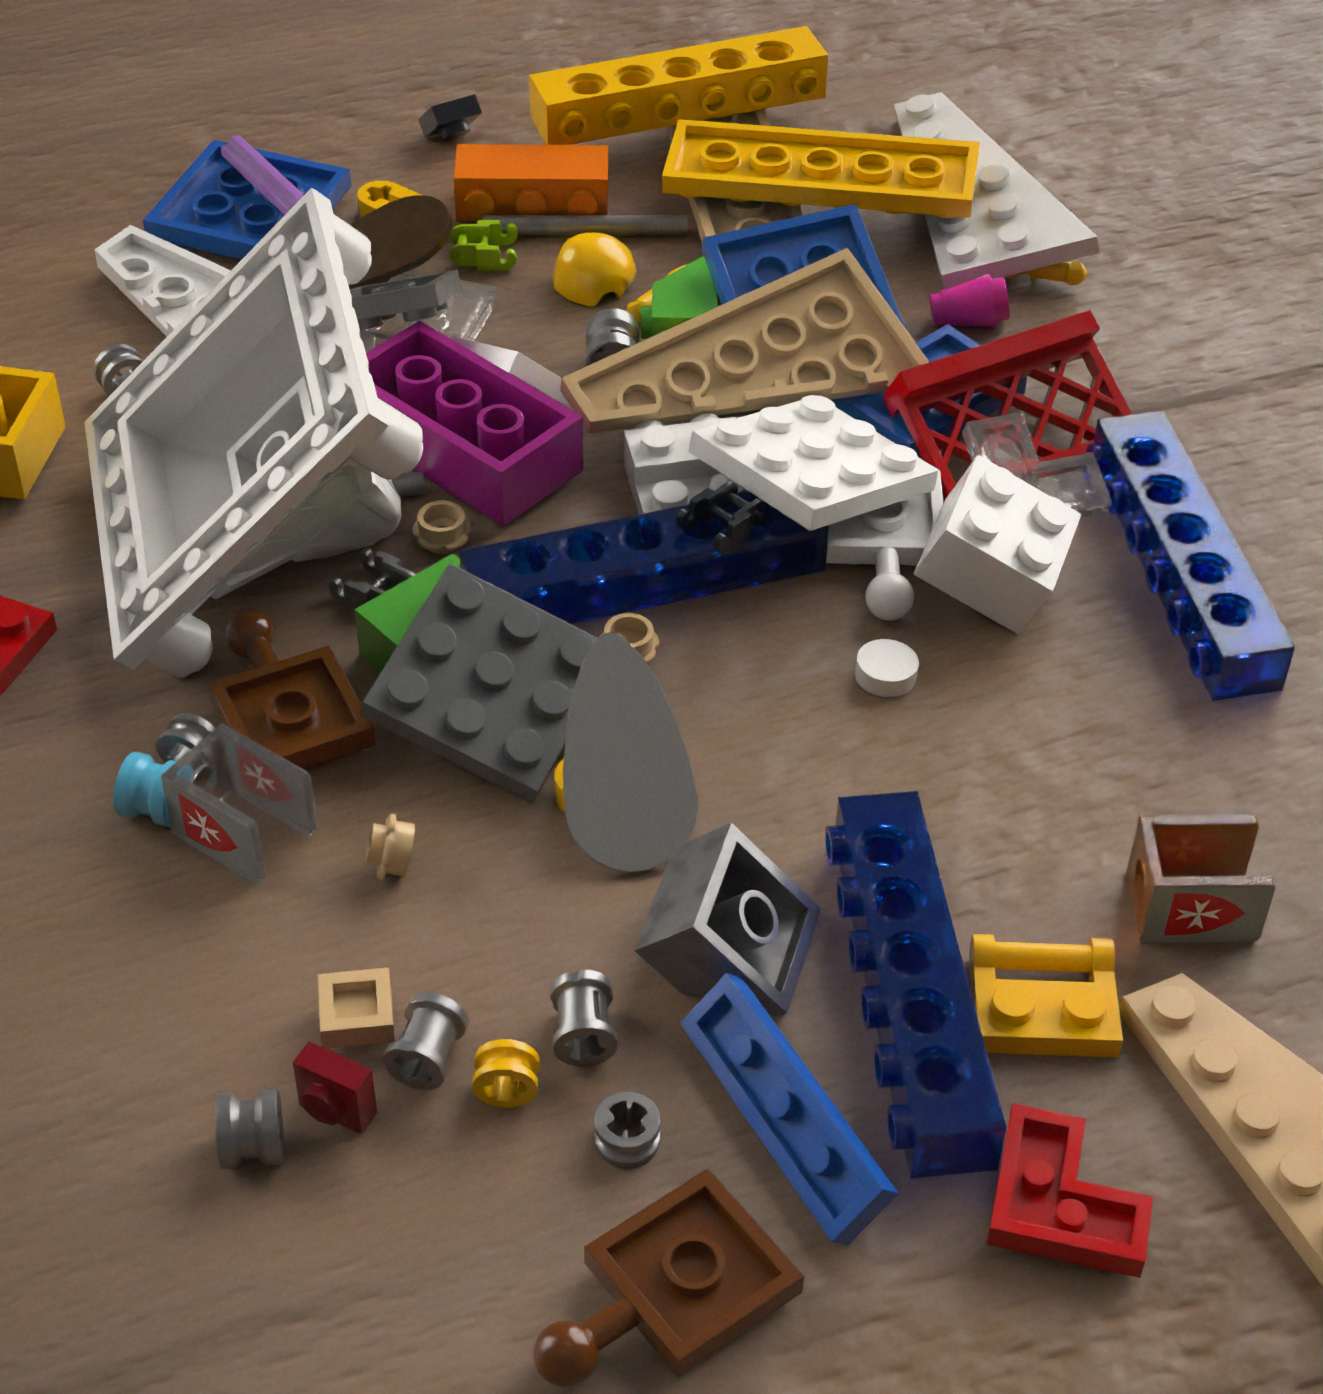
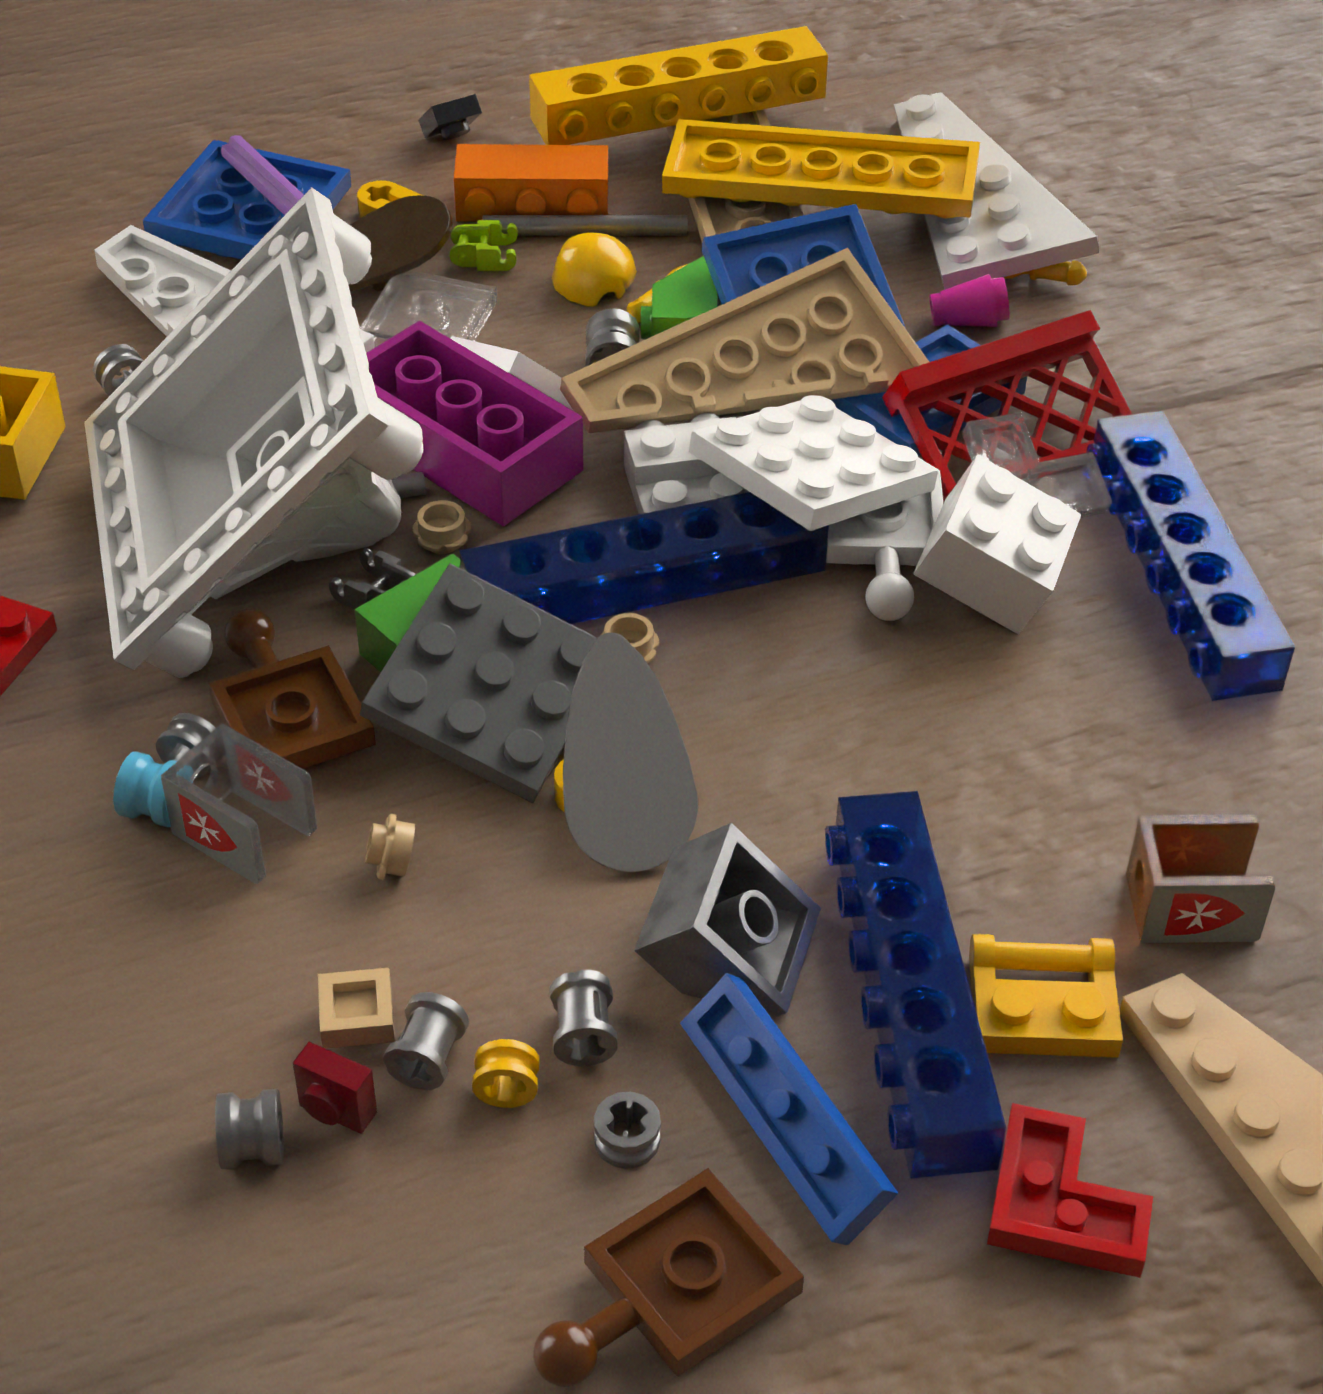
dark grey plate [350,270,462,330] -> none
black piece [675,481,766,555] -> none
white tile [855,639,919,697] -> none

